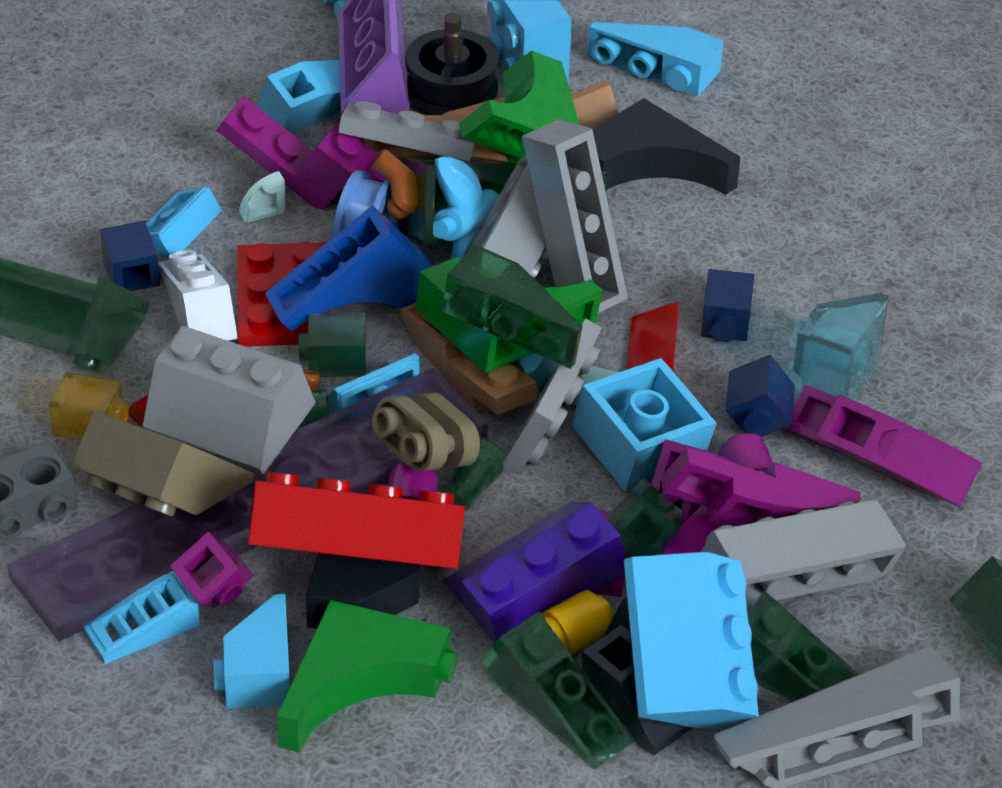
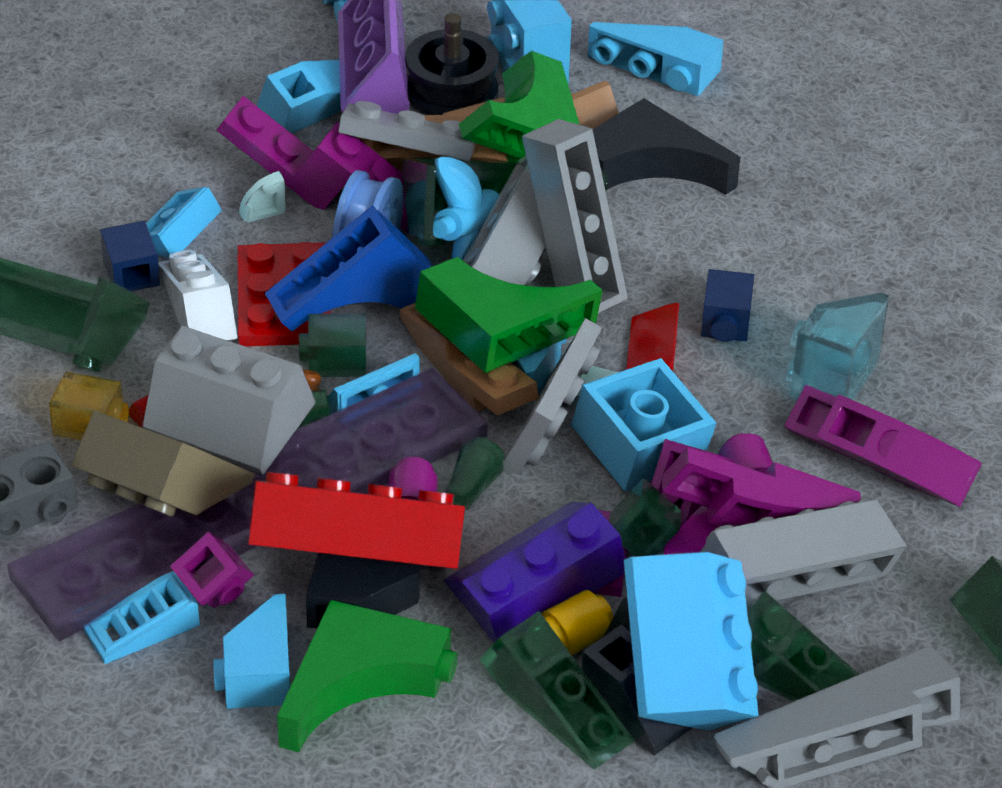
dark orange arm [371,149,419,219] -> none
dark tan brick [372,392,480,472] -> none
clear green slope [442,244,583,369] -> none
dark blue brick [725,354,795,437] -> none

